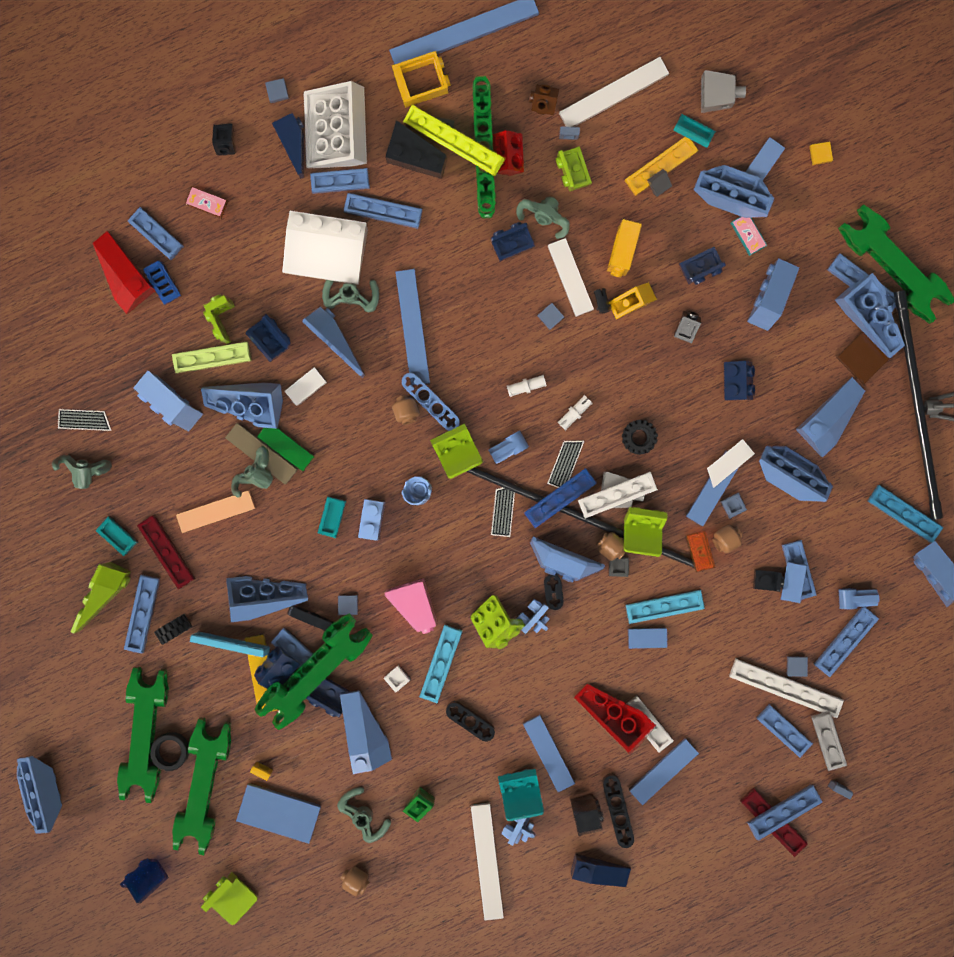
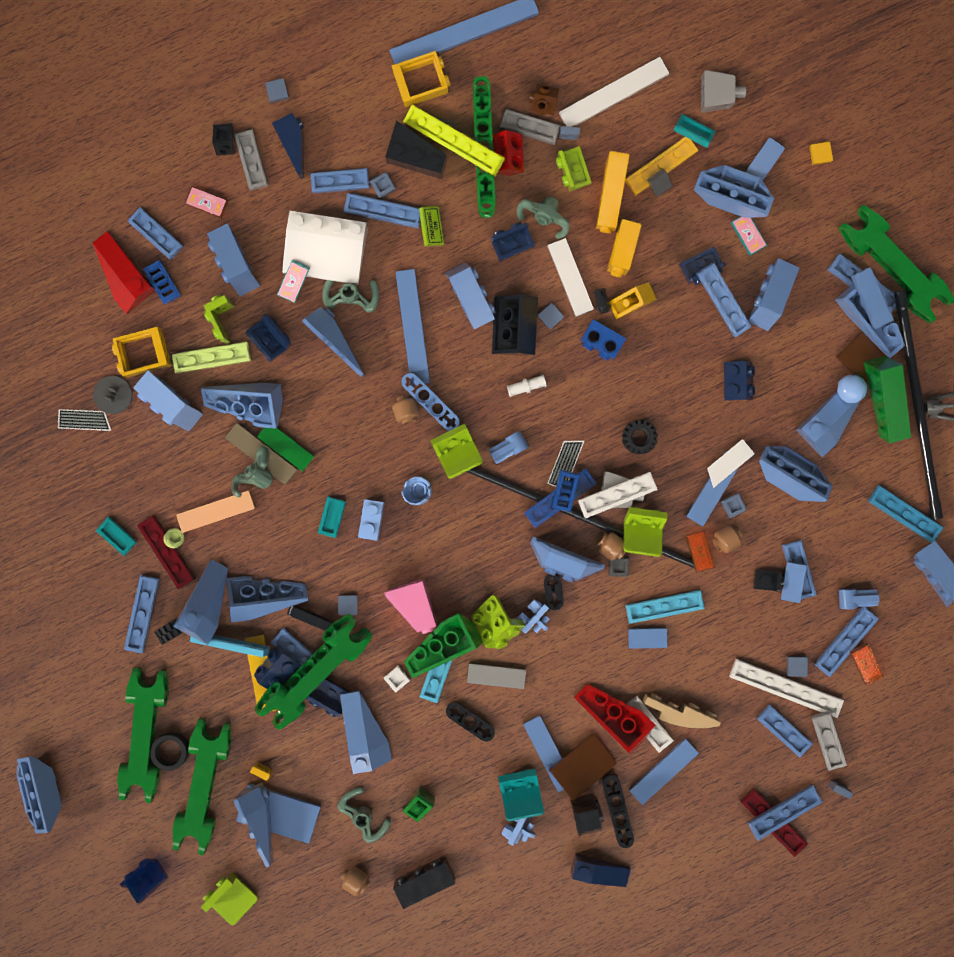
sand green piece [52,455,112,489] -> none
lime wedge [71,562,131,634] -> none
white tile [285,367,327,406] -> none
white slope [304,81,367,168] -> none
white tile [471,803,504,920] -> none
sticker [491,484,516,537] -> none
white pin [557,395,593,431] -> none
bracket [674,311,701,344] -> none
none -> dark grey piece [93,376,132,414]
none -> yellow window [112,327,172,377]
none -> yellowish green tile [164,528,184,548]
none -> medium blue wedge [173,559,228,645]
none -> medium blue wedge [207,223,260,296]
none -> light grey tile [234,129,269,191]
none -> medium blue wedge [234,783,273,868]
none -> bright pink tile [277,259,310,303]
none -> sand blue tile [370,172,396,199]
none -> black brick [393,857,456,909]
none -> green wedge [404,613,483,678]
none -> lime tile [419,207,444,247]
none -> medium blue wedge [445,263,495,329]
none -> light grey tile [467,663,526,689]
none -> black slope [492,294,538,356]
none -> light grey tile [500,109,561,145]
none -> reddish brown tile [549,733,617,801]
none -> blue slope [552,469,580,512]
none -> blue brick [580,319,626,361]
none -> yellow slope [596,151,629,233]
none -> tan slope [642,693,721,728]
none -> medium blue tile [696,263,751,338]
none -> light blue hair [837,374,867,404]
none -> clear orange tile [850,643,884,685]
none -> medium blue tile [851,267,894,329]
none -> green wedge [863,356,911,443]

